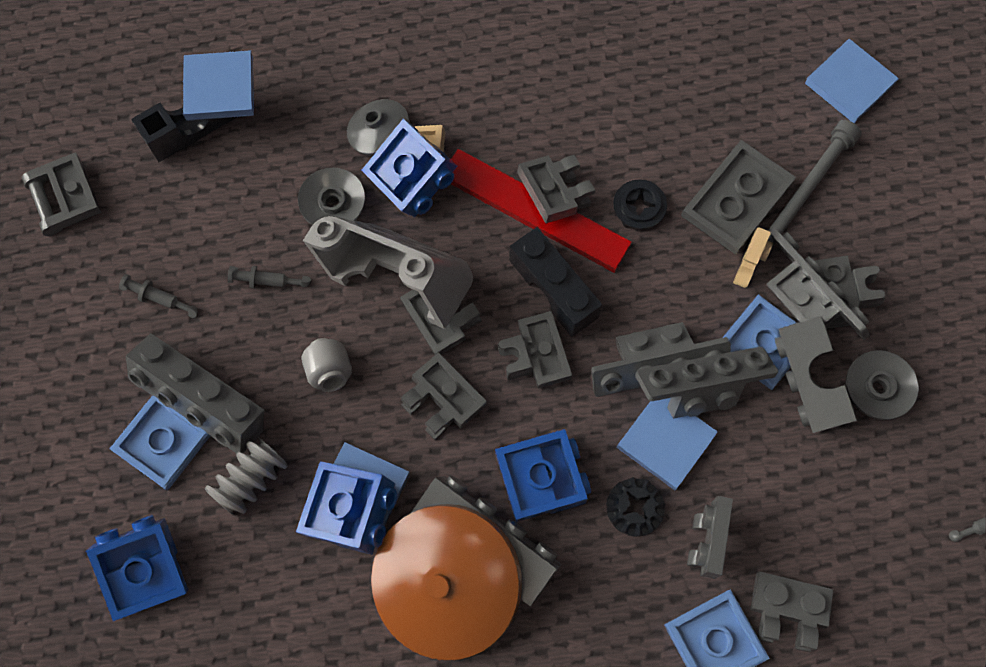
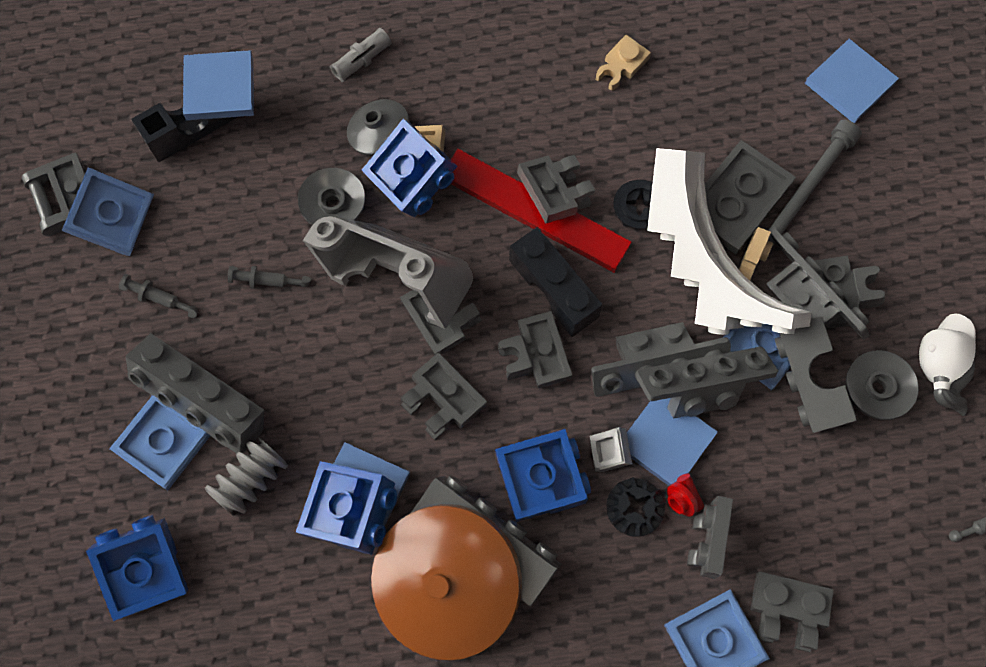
light grey head [301,338,352,392] -> none
none -> medium blue tile [62,167,154,256]
none -> light grey pin [330,28,392,82]
none -> light grey tile [589,427,632,472]
none -> tan plate [596,35,651,91]
none -> white arch [647,148,812,335]
none -> red plate [667,473,704,517]
none -> white hair [919,313,977,416]

